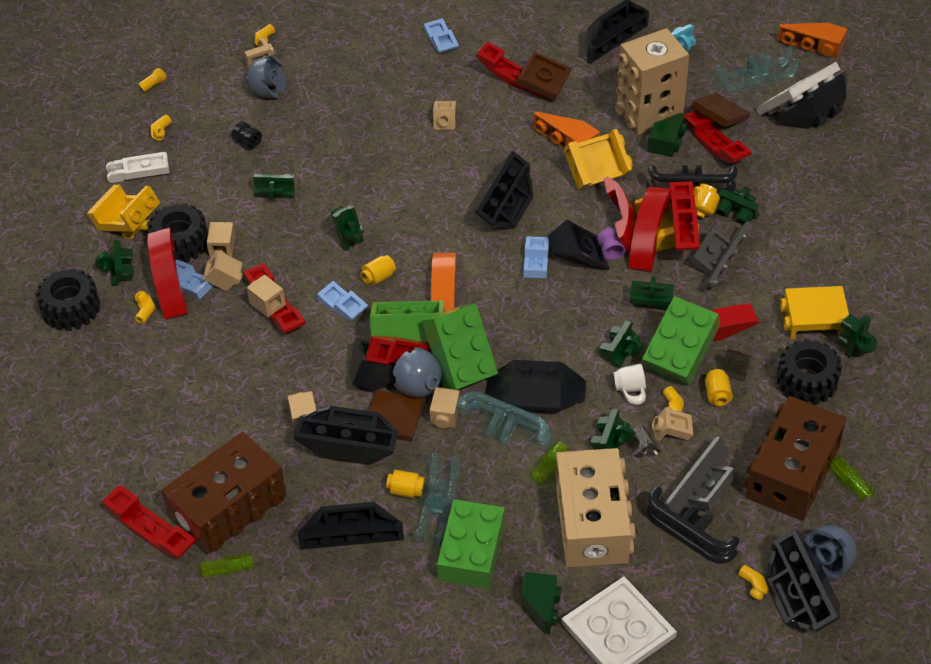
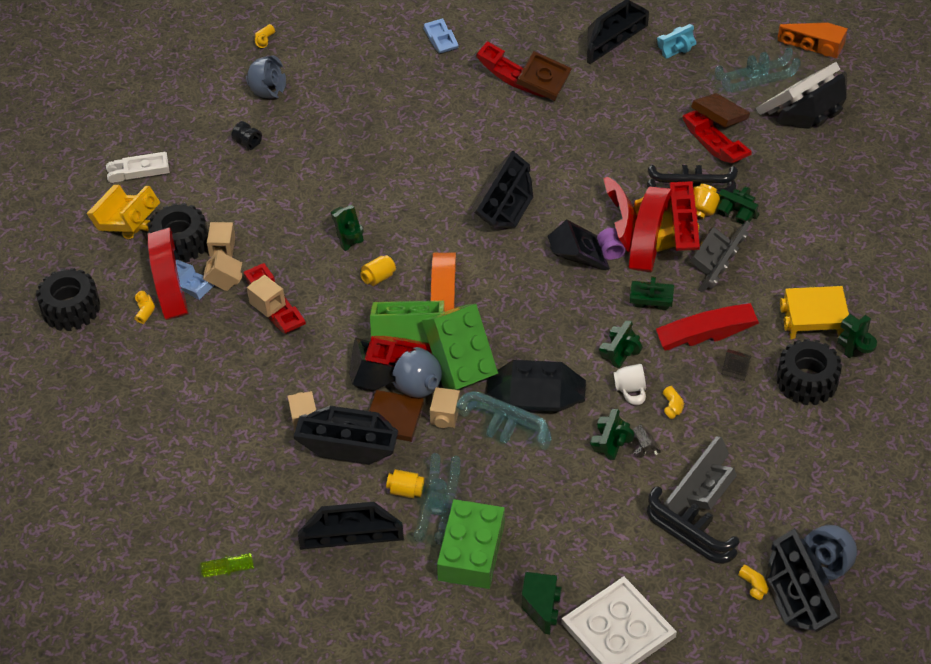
dark green hips [95,240,134,286] -> none
red slope [102,485,196,559] -> none
yellow arm [139,68,166,92] -> none
yellow arm [150,115,172,141] -> none
reddish brown piece [161,431,287,555] -> none
tan bracket [245,37,274,69] -> none
dark green hips [253,173,295,200] -> none
light blue slope [316,281,368,321] -> none
tan bracket [433,101,456,130] -> none
light blue slope [523,236,549,279] -> none
clear neon green axle [530,441,569,484] -> none
orange slope [534,112,600,148] -> none
tan piece [555,448,635,567] -> none
yellow panel [563,129,633,190] -> none
tan piece [615,28,689,135] -> none
bright green brick [642,296,720,386] -> none
dark green slope [647,113,687,158] -> none
tan bracket [652,407,693,441] -> none
yellow brick [705,369,733,407] -> none
reddish brown piece [744,396,847,522] -> none
clear neon green axle [831,456,875,501] -> none

